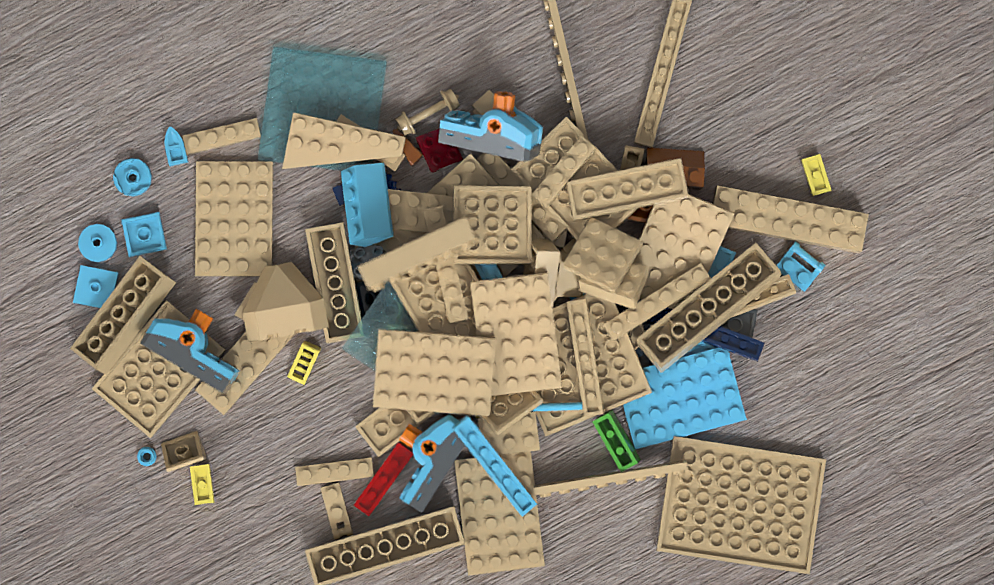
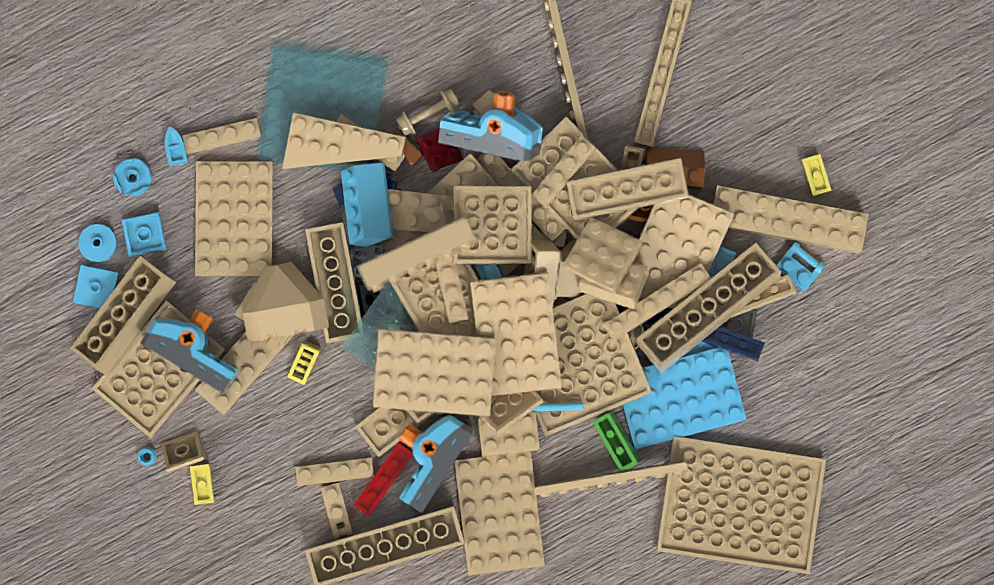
medium azure plate [452,415,537,517] -> none
tan plate [567,299,604,417] -> none

